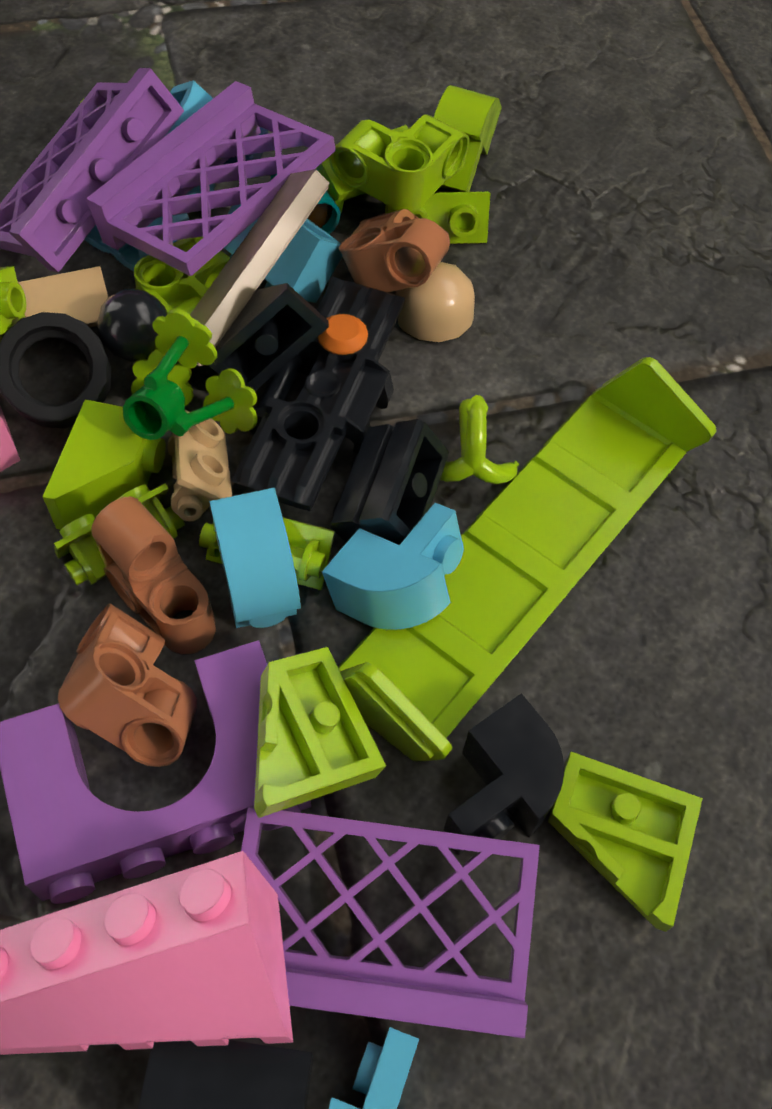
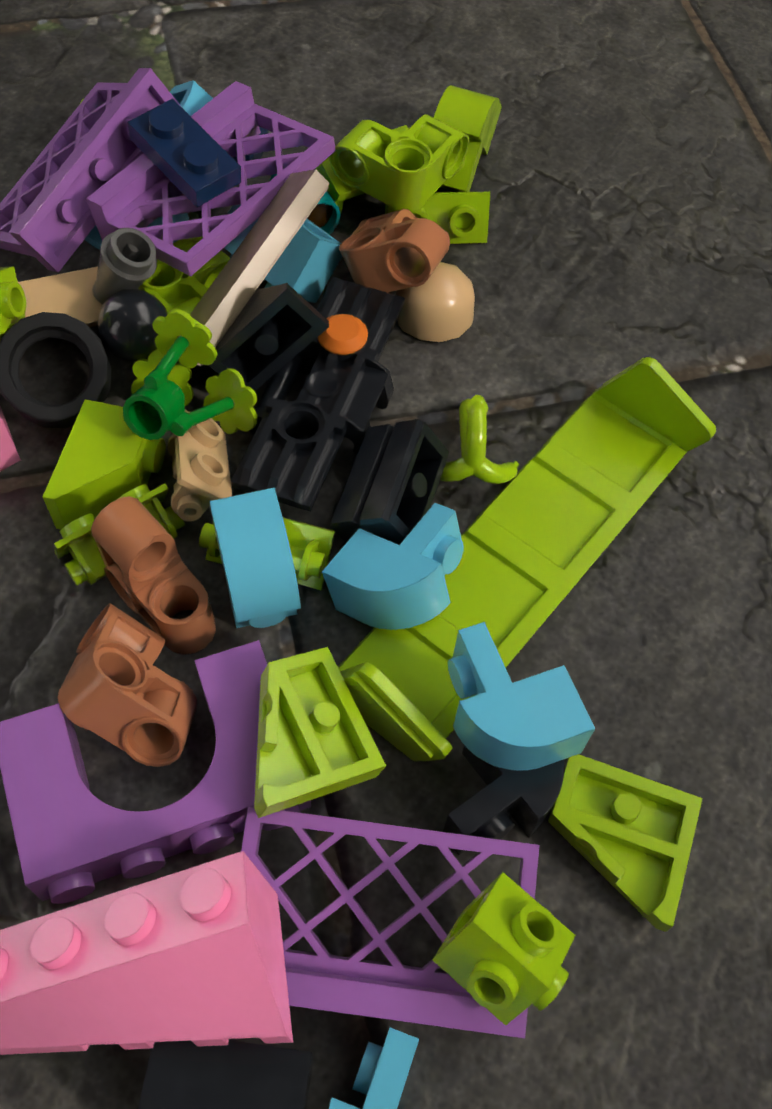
none -> dark grey cone [92,227,157,305]
none -> dark blue plate [127,98,241,208]
none -> lime brick [432,872,576,1026]
none -> medium azure brick [448,622,595,771]

